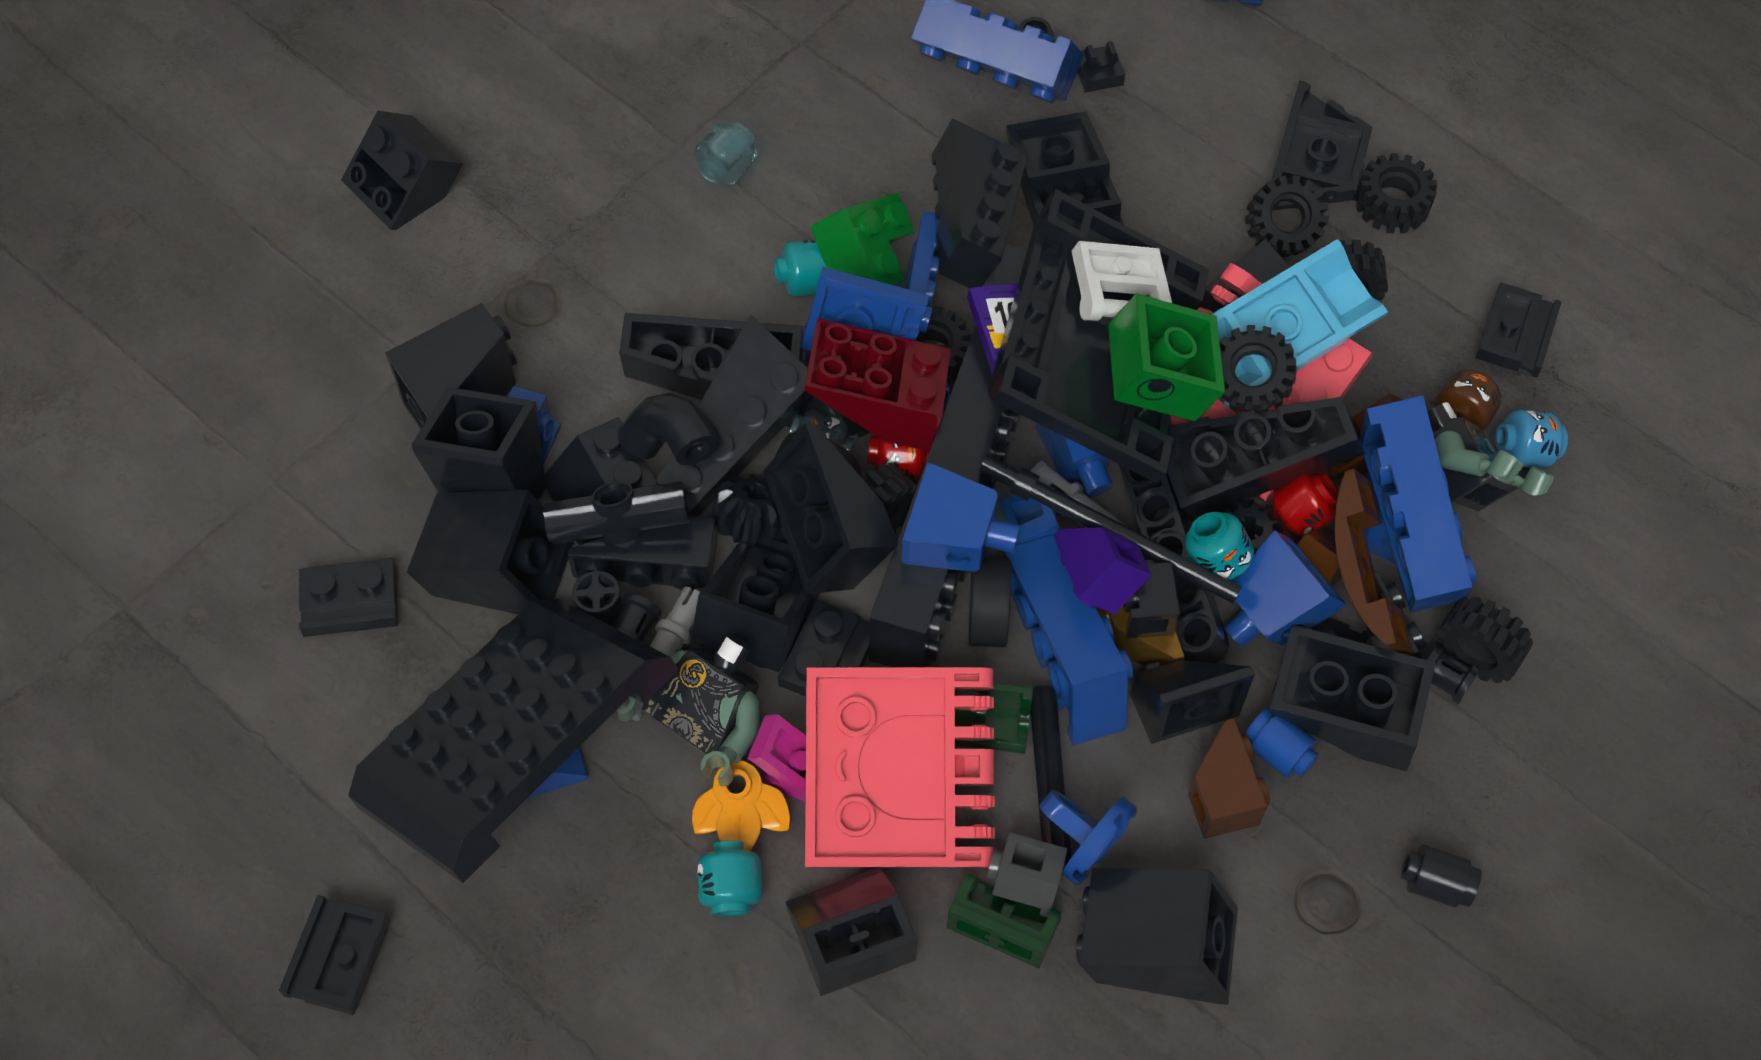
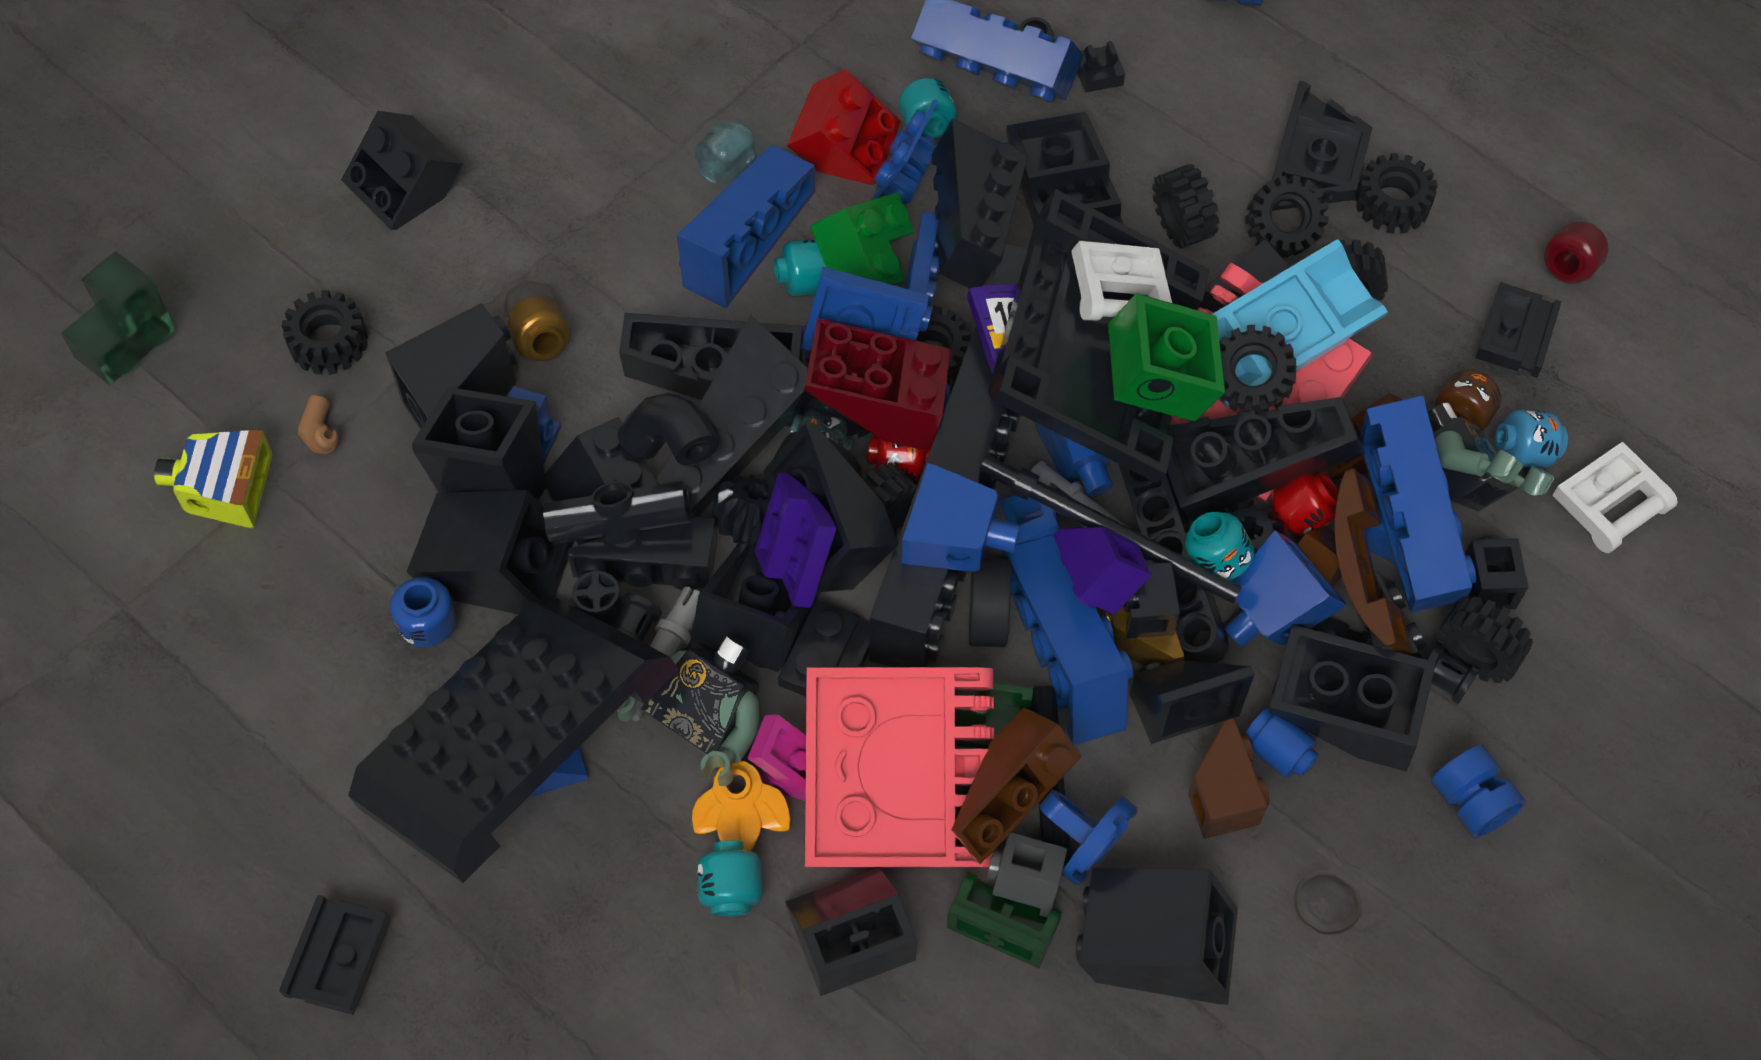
black plate [299,558,398,637] -> none
black brick [1401,844,1482,908] -> none
none -> clear green brick [61,251,176,385]
none -> torso [154,430,273,528]
none -> black tyre [281,290,368,375]
none -> medium nougat arm [297,395,339,455]
none -> blue head [390,577,457,647]
none -> pearl gold head [508,296,570,362]
none -> blue wedge [677,145,815,308]
none -> dark purple slope [755,472,837,608]
none -> red slope [787,69,901,185]
none -> blue hinge [871,99,938,205]
none -> teal head [899,78,957,139]
none -> reddish brown slope [951,707,1082,864]
none -> black tyre [1152,164,1219,248]
none -> blue wheel [1431,745,1526,839]
none -> black brick [1465,535,1529,610]
none -> dark red head [1544,221,1609,284]
none -> white plate [1552,442,1678,553]

